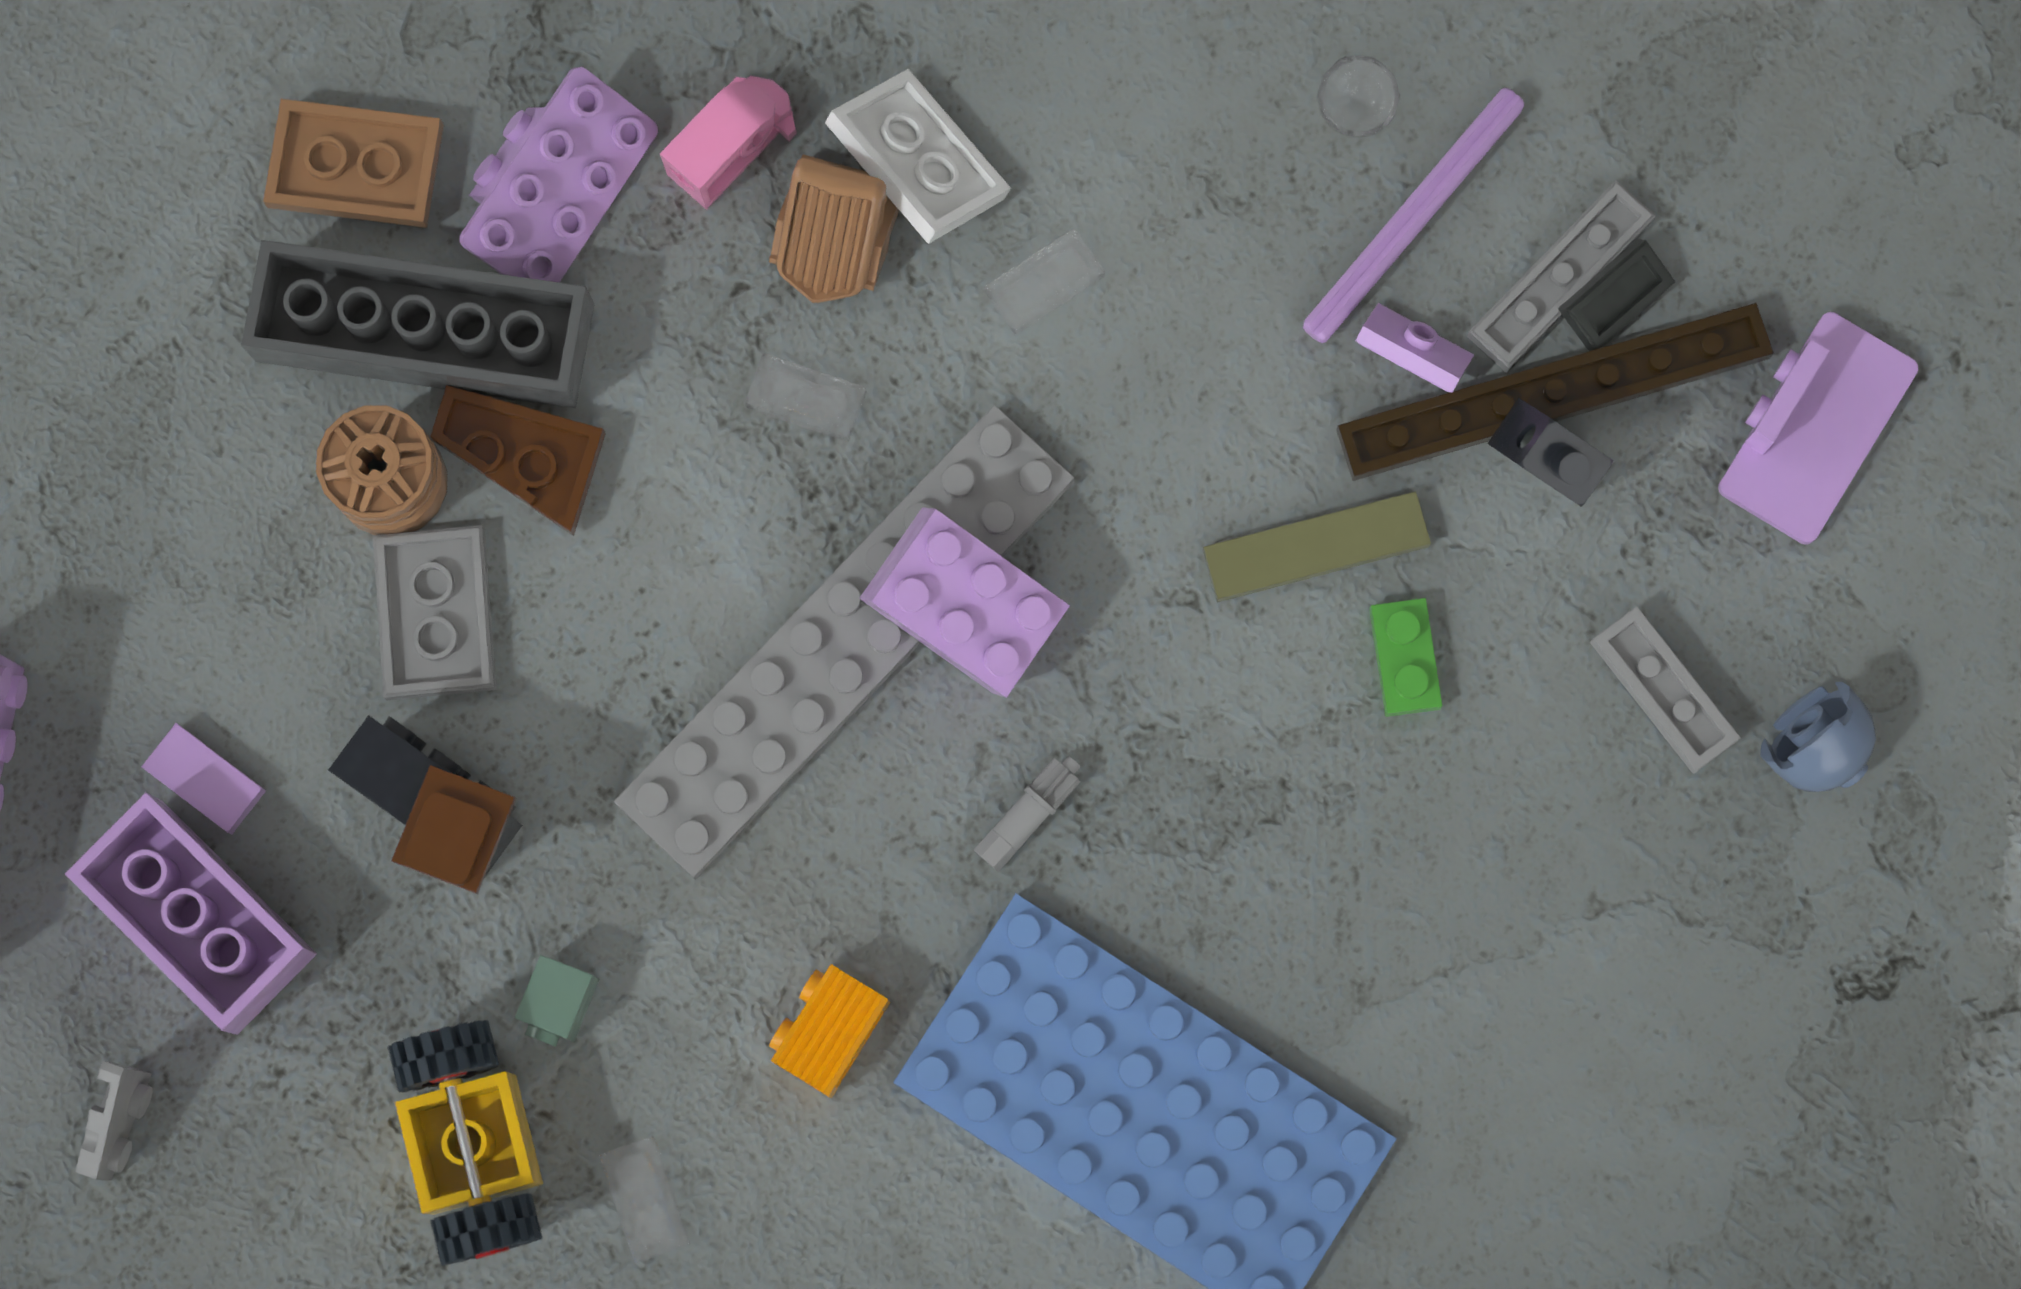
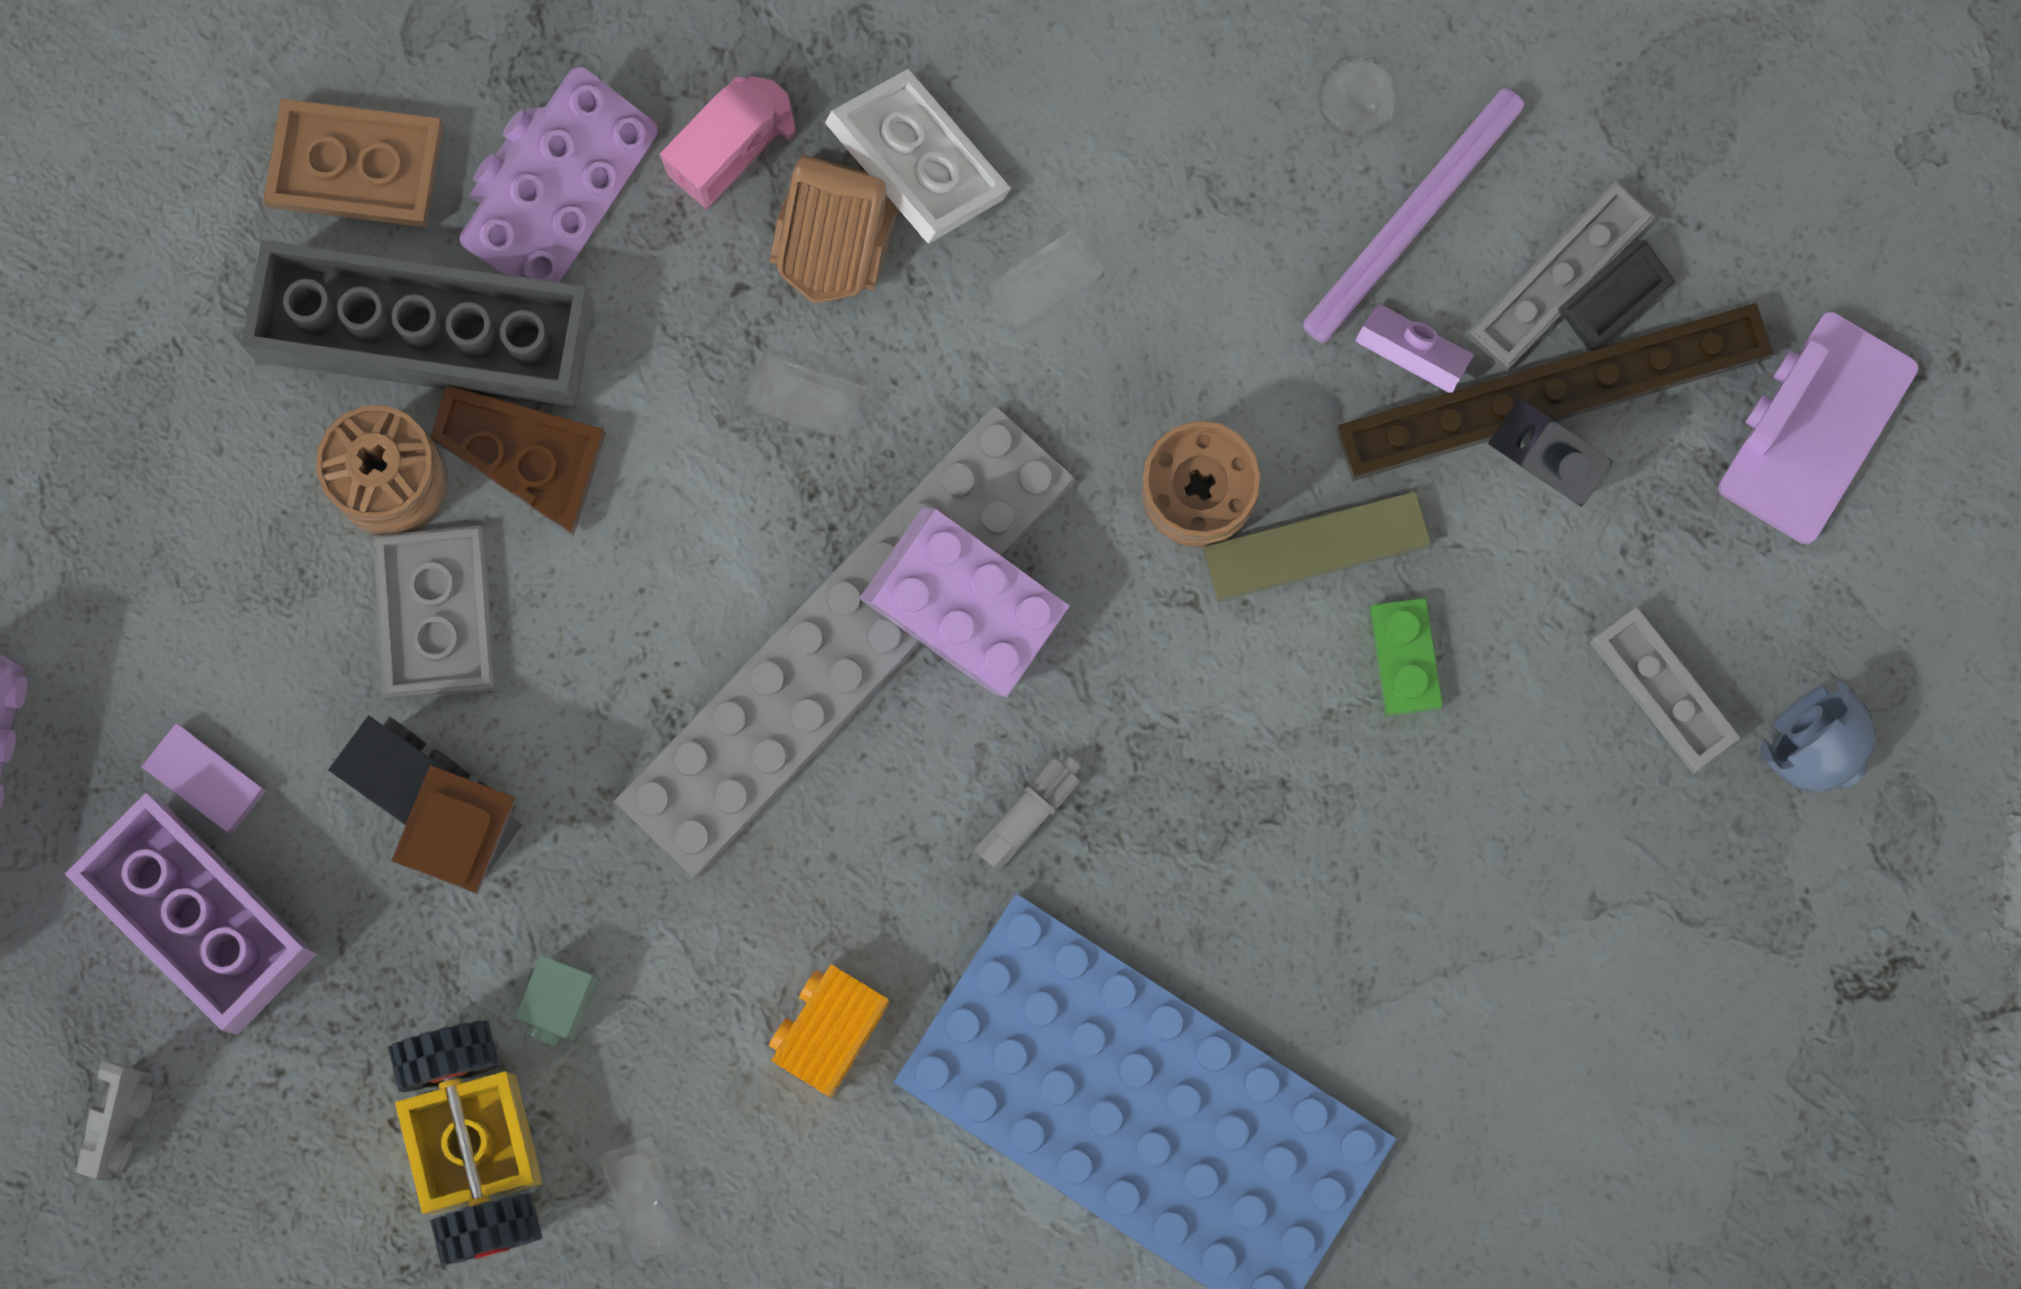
none -> medium nougat wheel [1142,421,1260,548]

